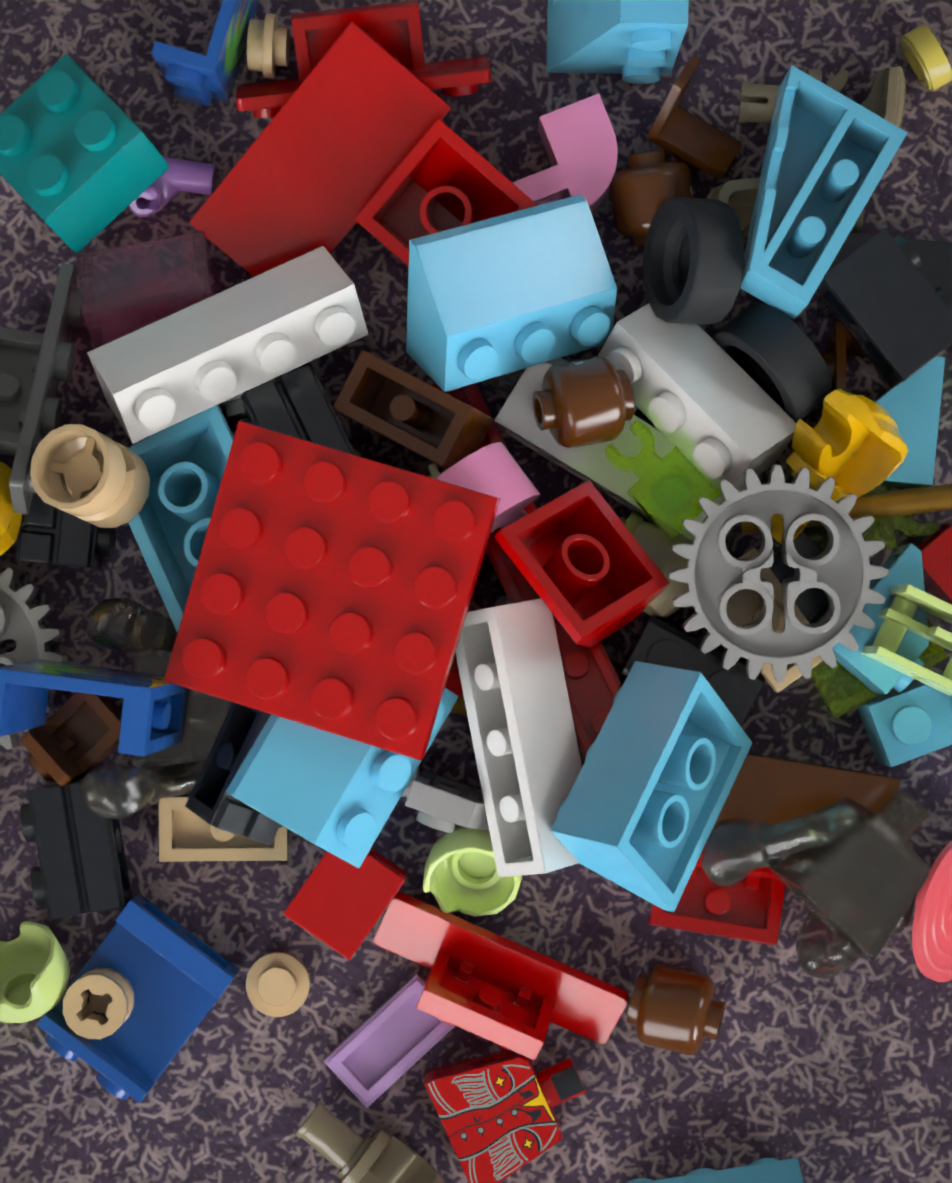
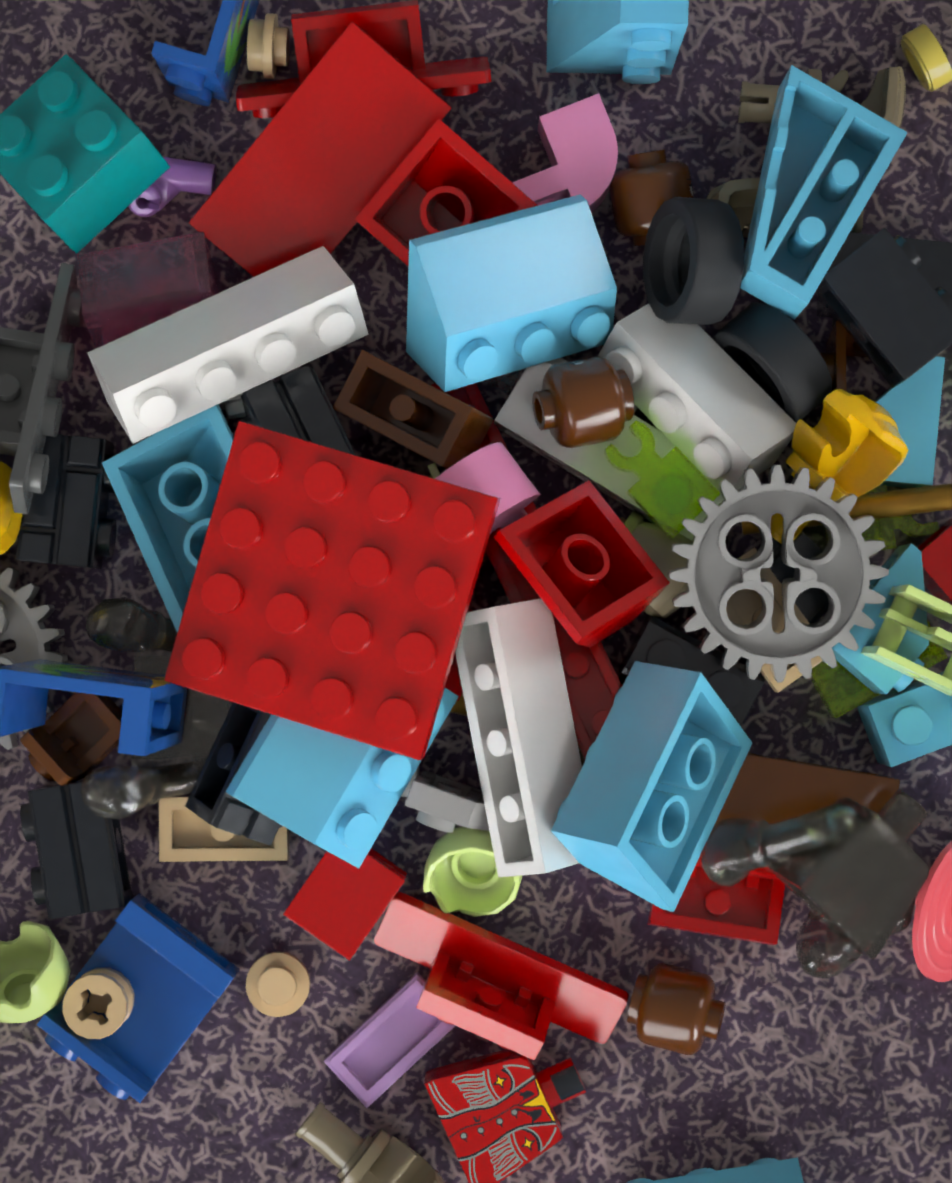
tan wheel [30,424,150,528] -> none
reddish brown bracket [646,55,742,179] -> none

